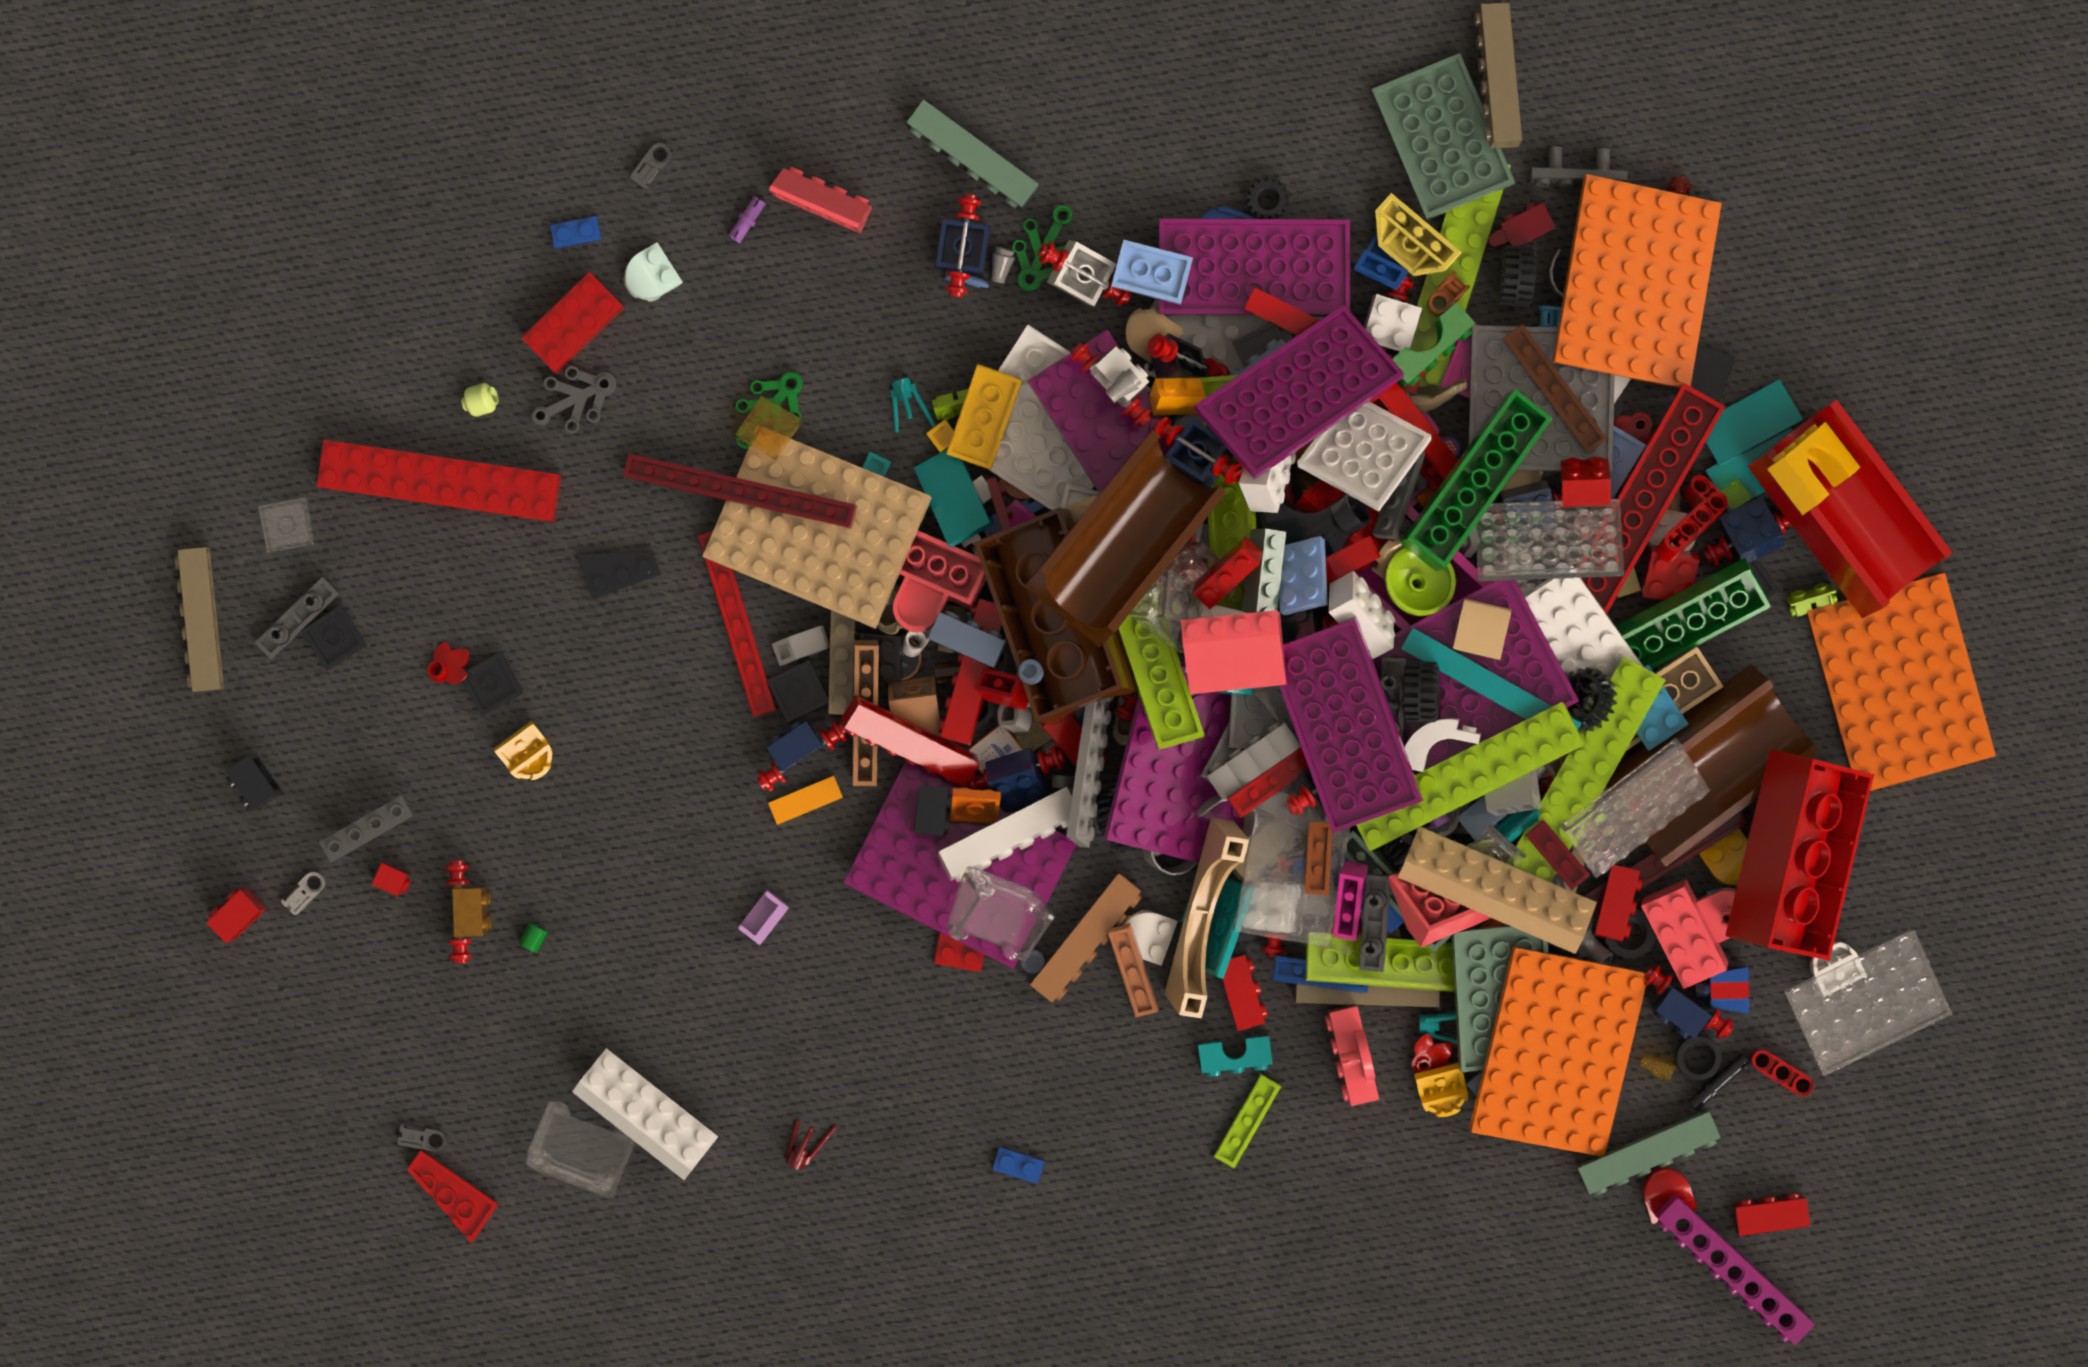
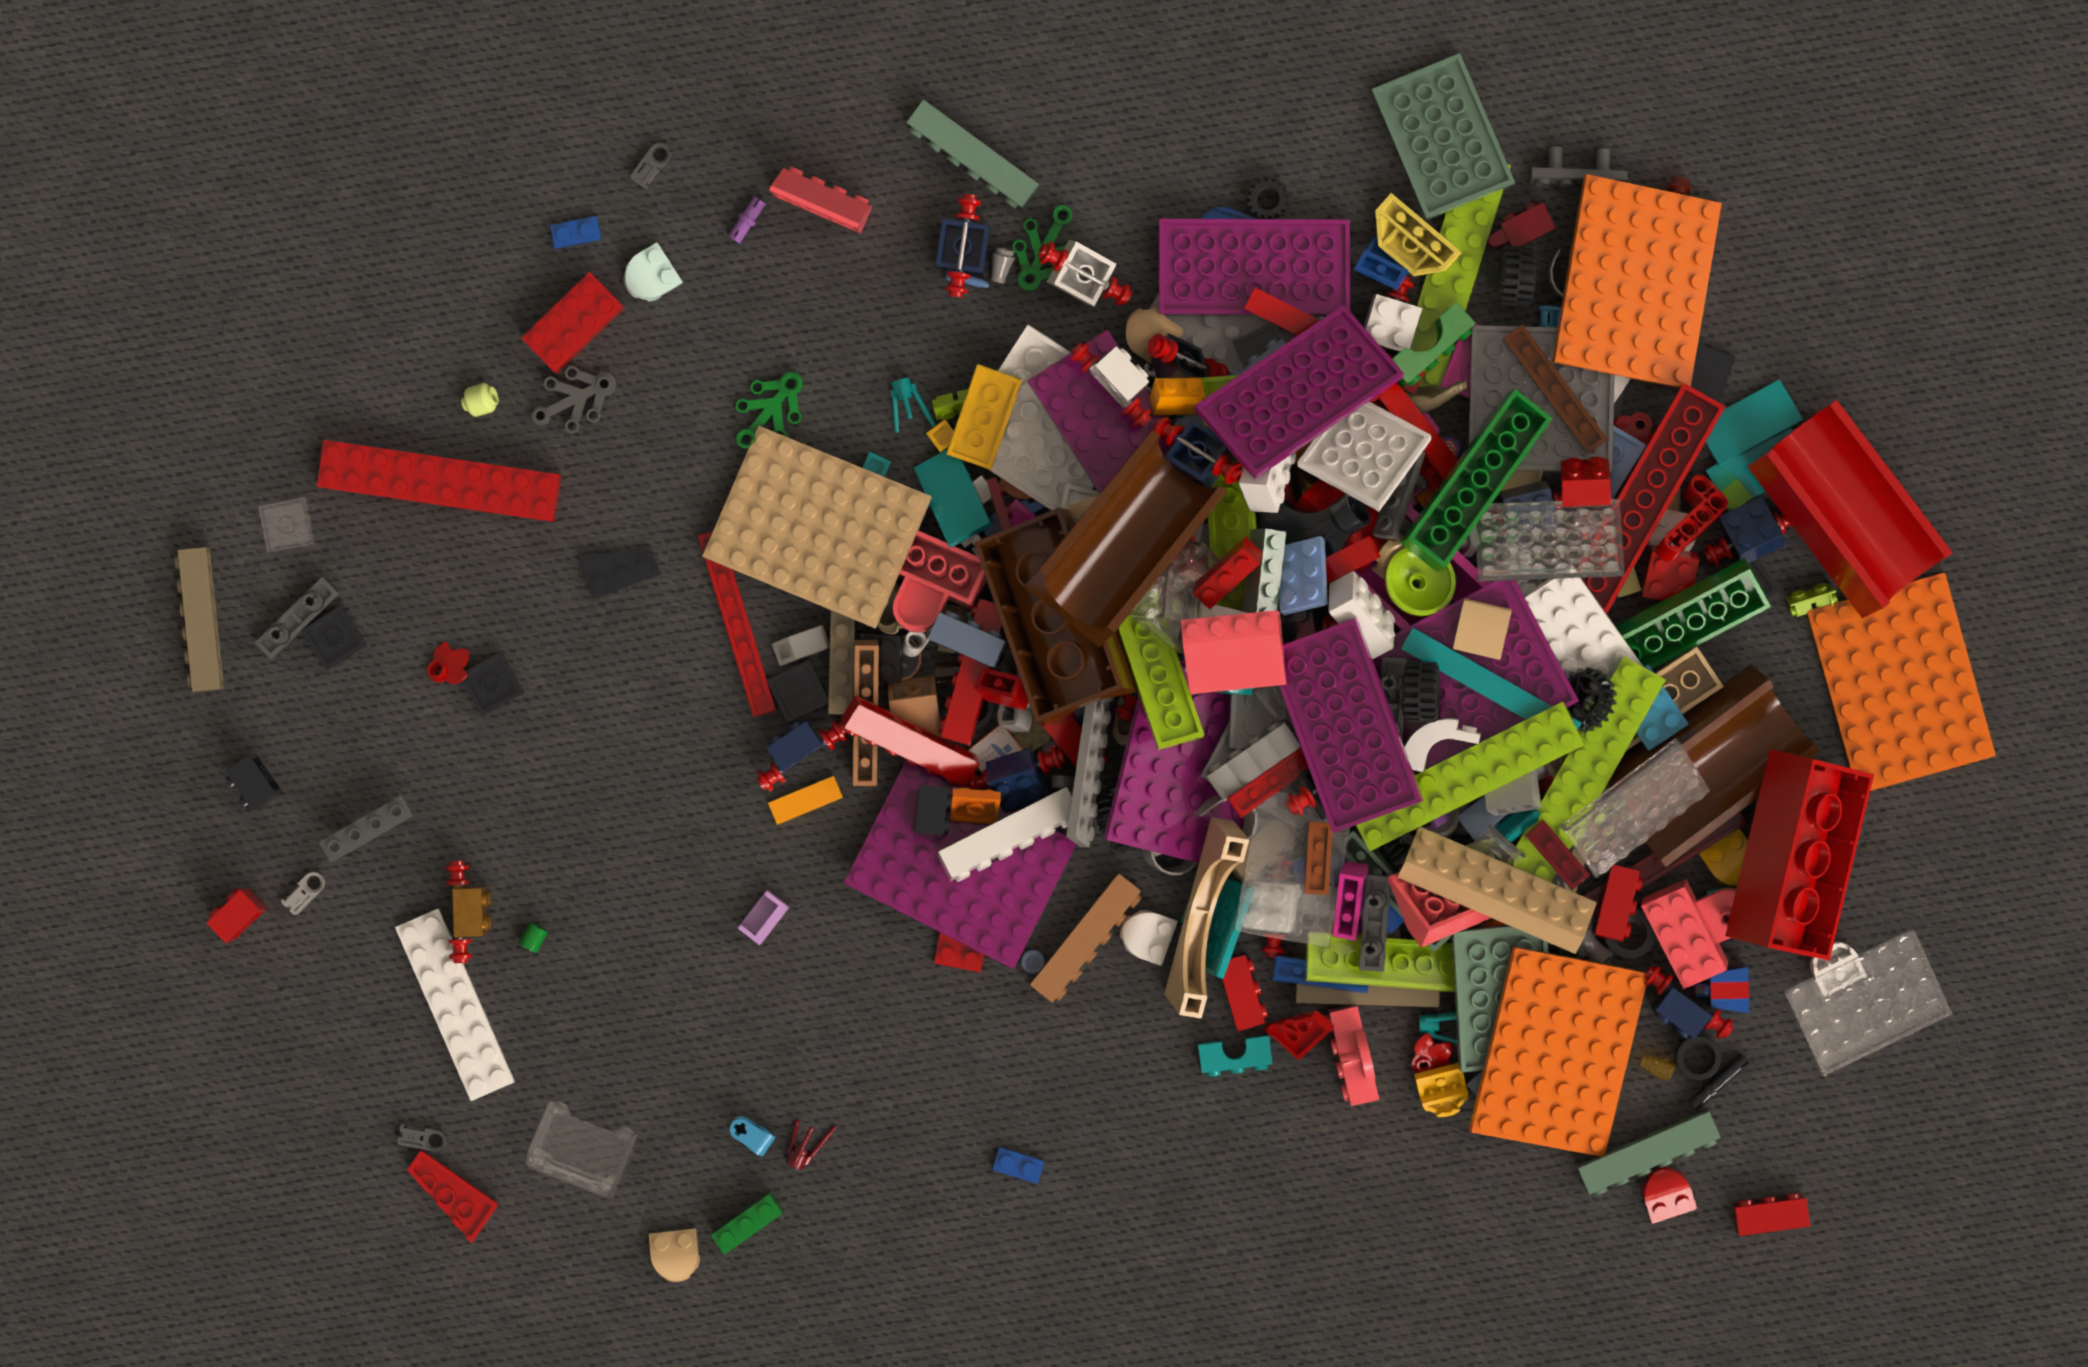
red brick [372,862,411,896] -> none
yellow slope [494,721,553,780] -> none
white brick [572,1048,718,1180] -> none
dark red plate [623,454,857,529] -> none
clear yellow plate [735,396,802,460] -> none
clear windscreen [946,866,1055,962] -> none
sand blue tile [1018,659,1044,685] -> none
light grey cone [1105,368,1142,403] -> none
nougat tile [1107,923,1159,1017] -> none
light blue plate [1111,240,1193,305] -> none
lime tile [1214,1074,1281,1168] -> none
dark orange piece [1427,270,1470,316] -> none
dark tan brick [1474,3,1522,149] -> none
magenta brick [1655,1193,1815,1345] -> none
red beam [1749,1048,1814,1097] -> none
yellow arch [1768,422,1861,515] -> none
none -> white plate [395,908,515,1101]
none -> tan slope [649,1228,700,1282]
none -> green brick [711,1192,784,1255]
none -> dark azure piece [730,1116,776,1157]
none -> red wing [1263,1010,1334,1061]

